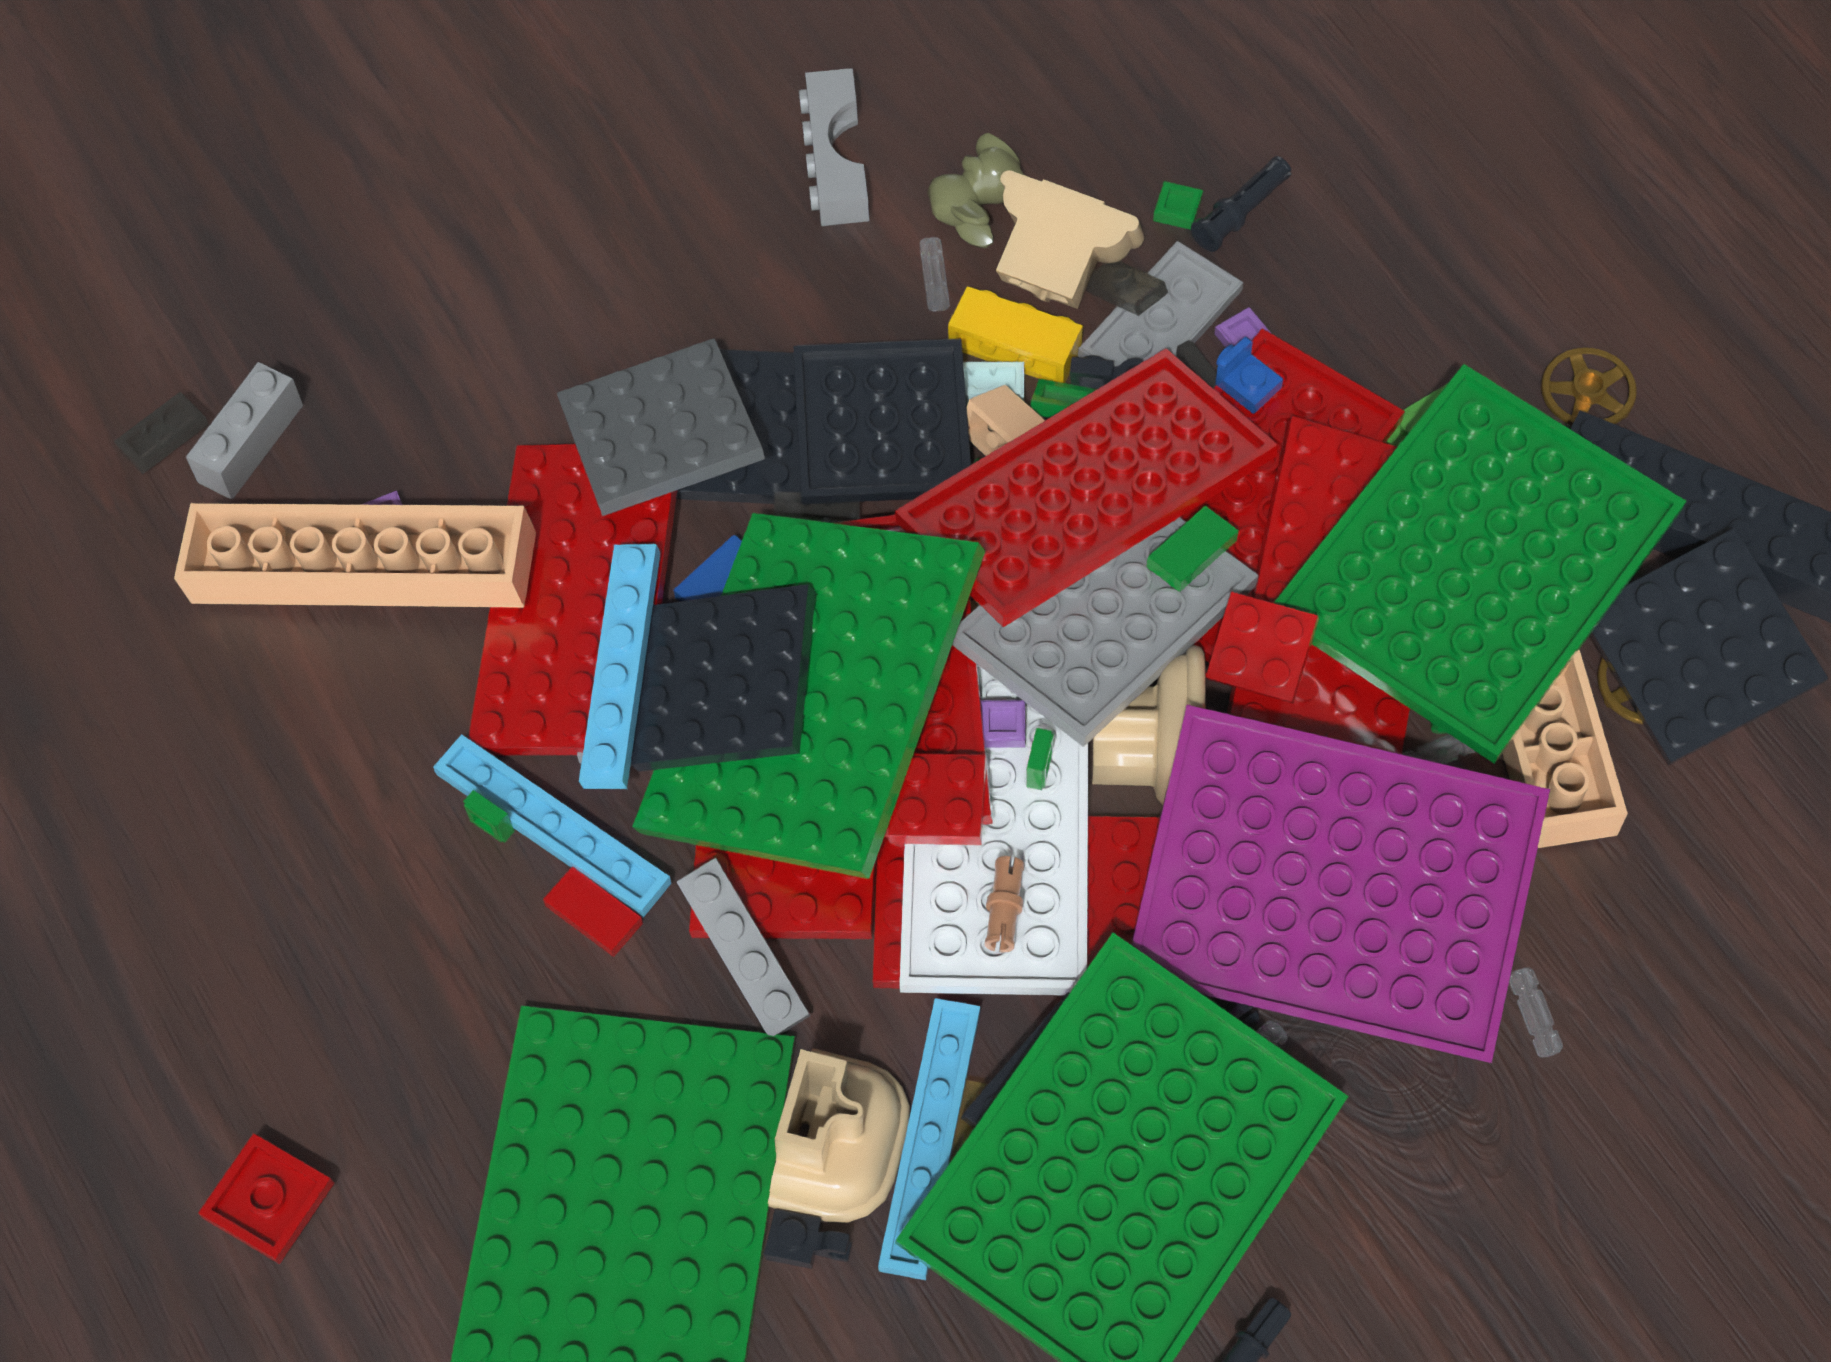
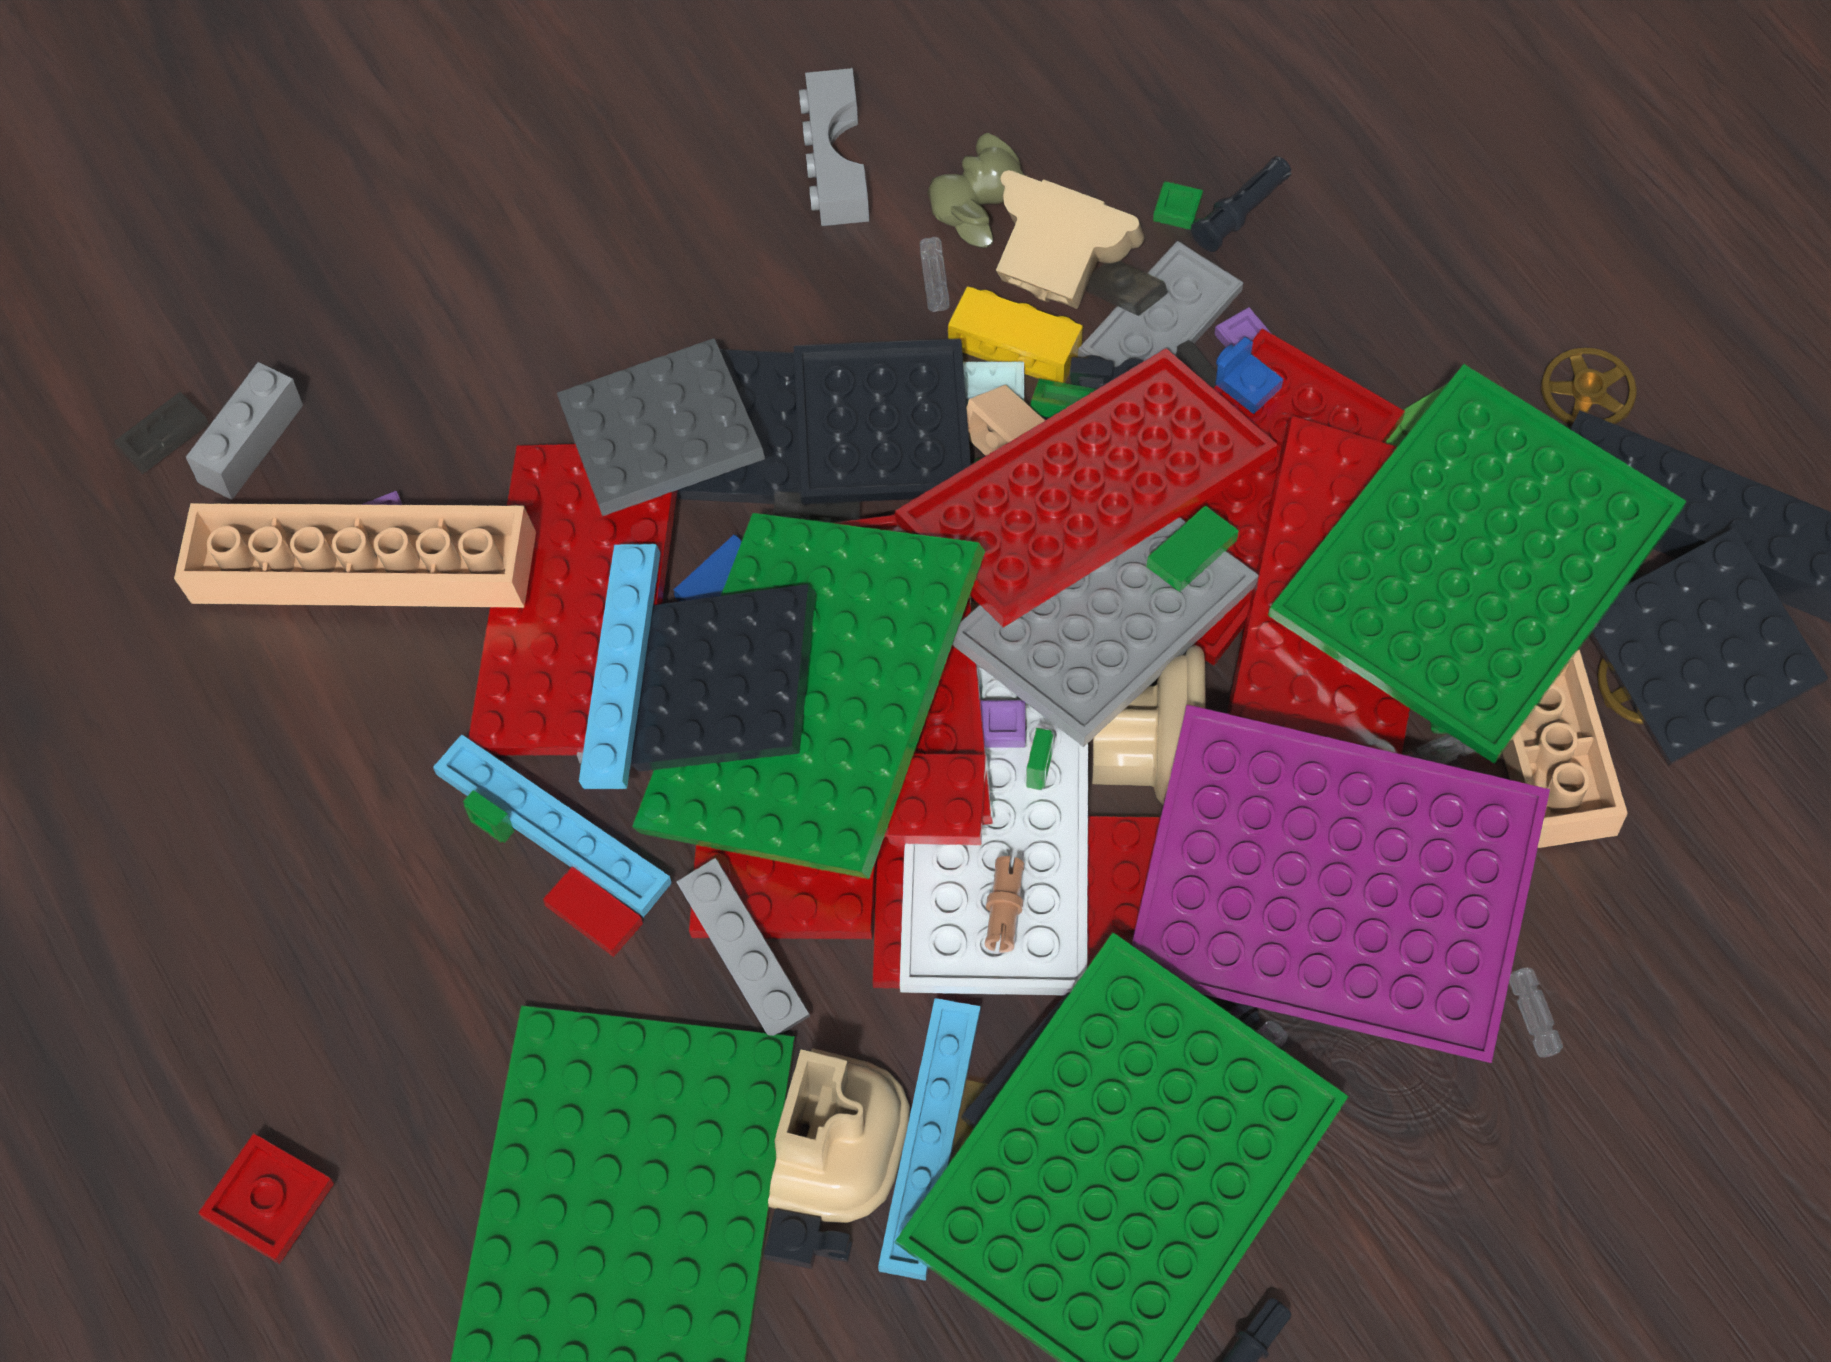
red plate [1205,592,1319,704] -> none

